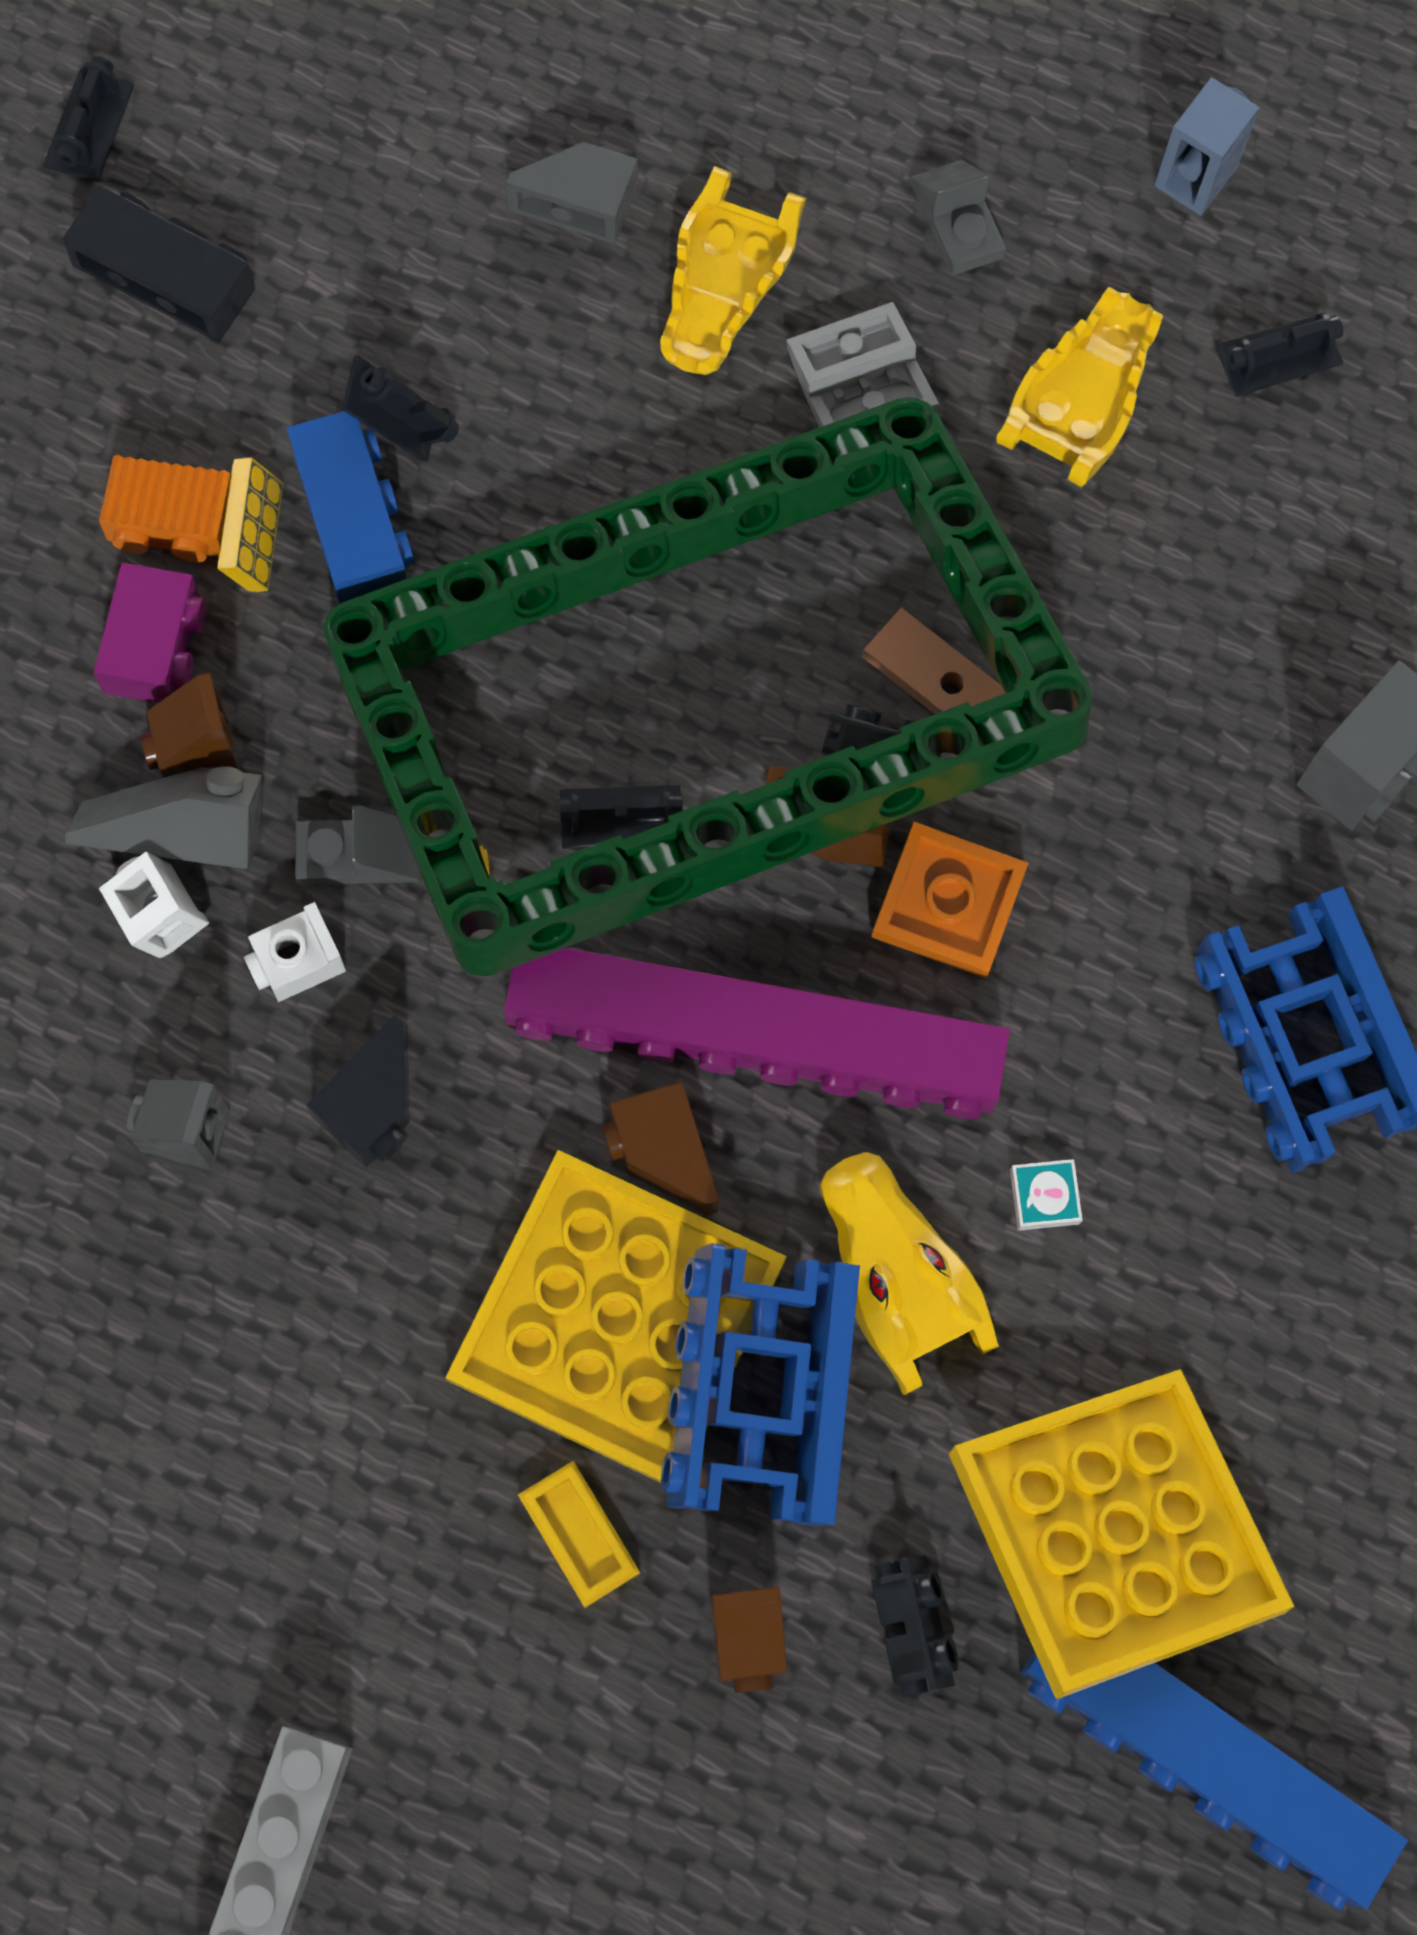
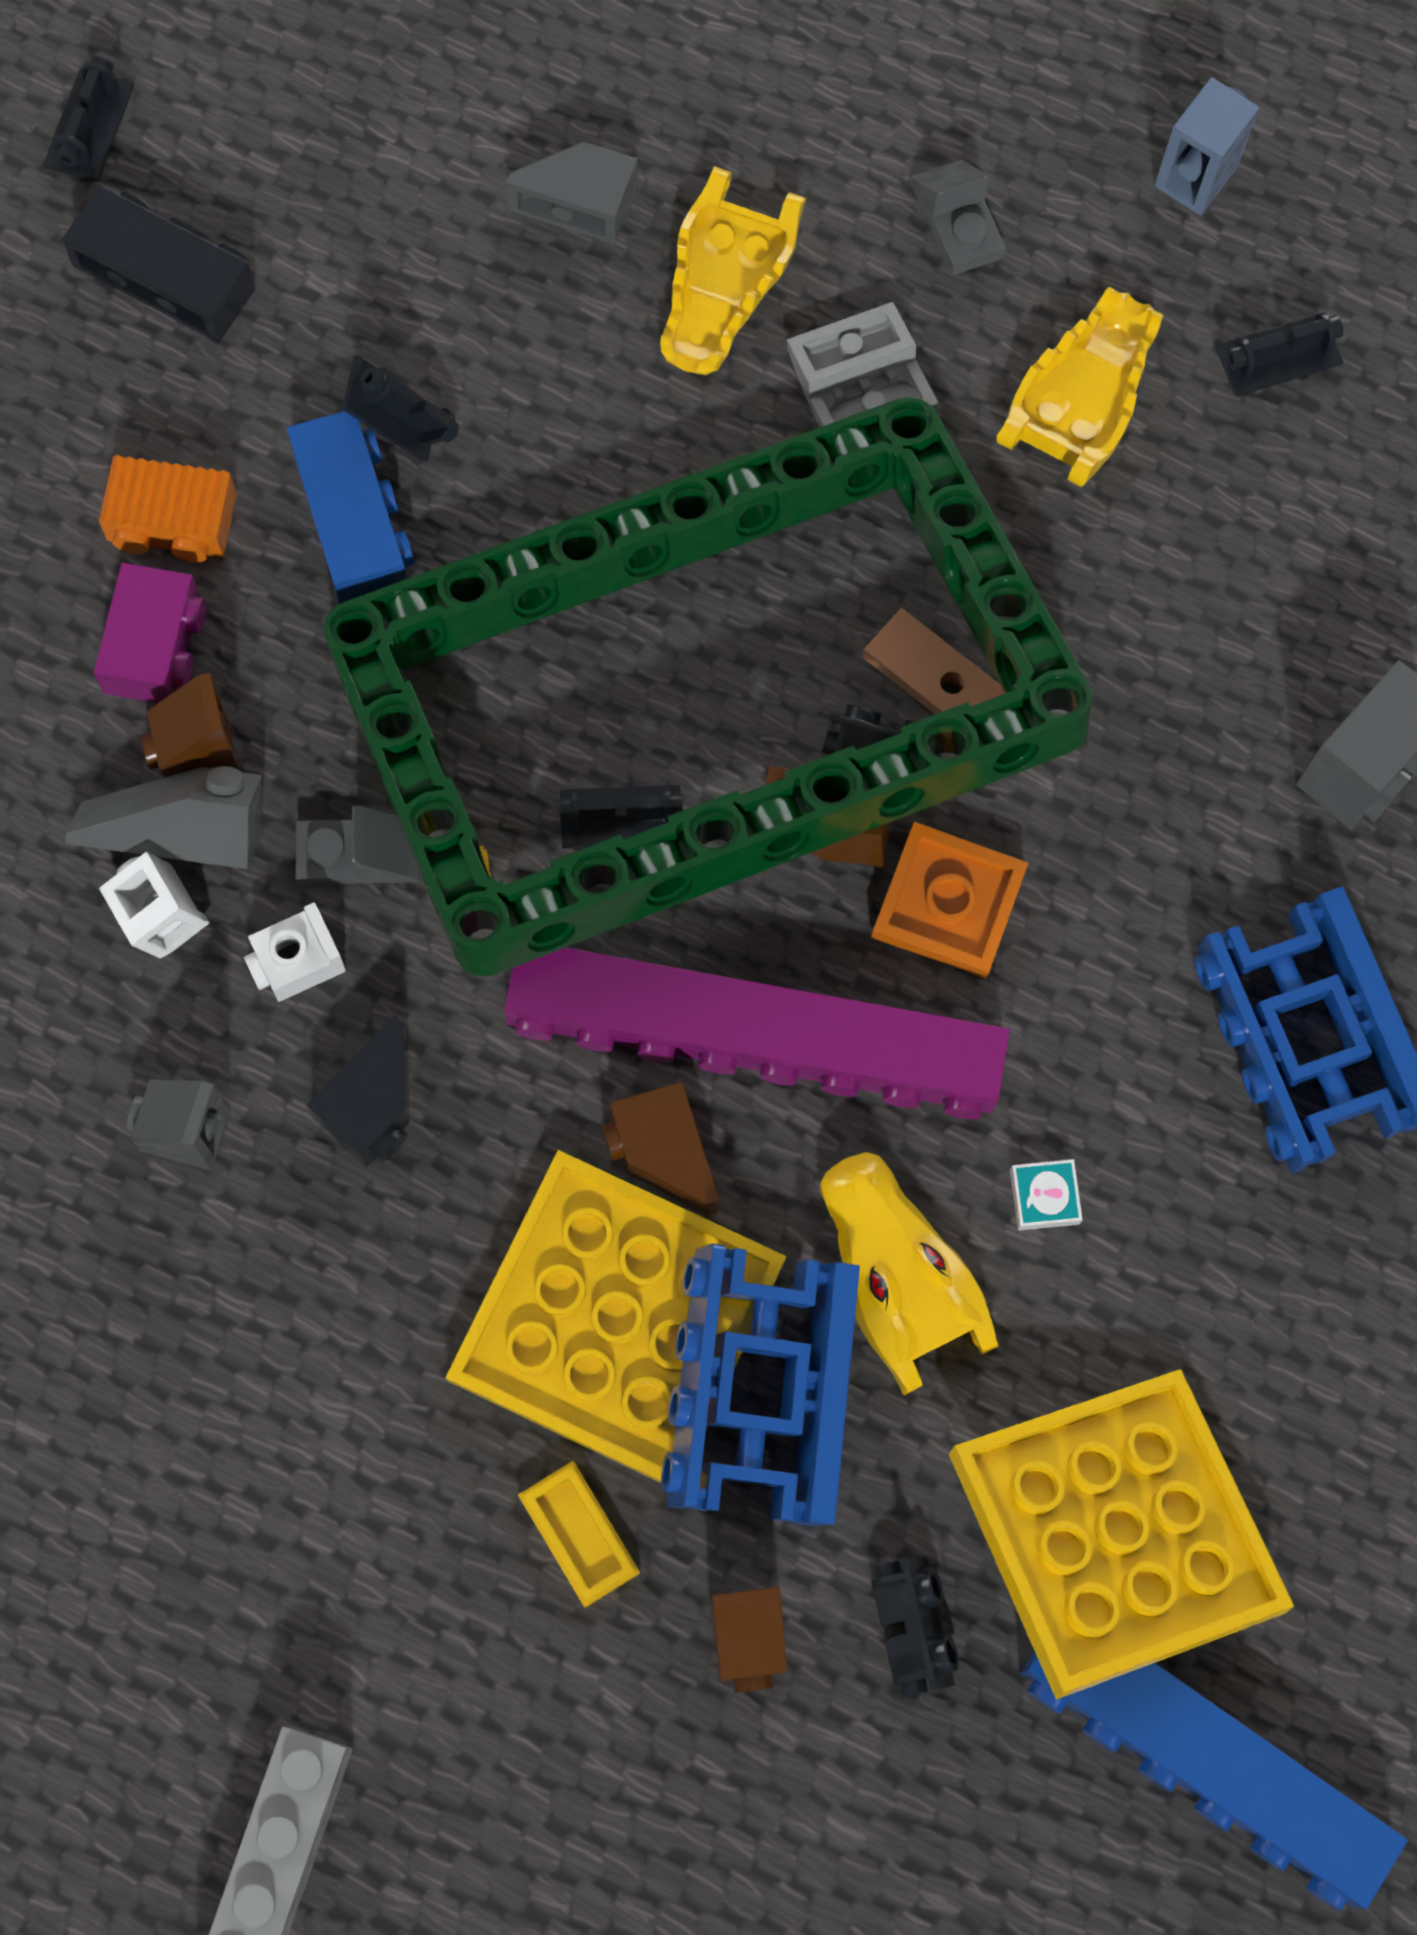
yellow tile [217,457,283,592] -> none

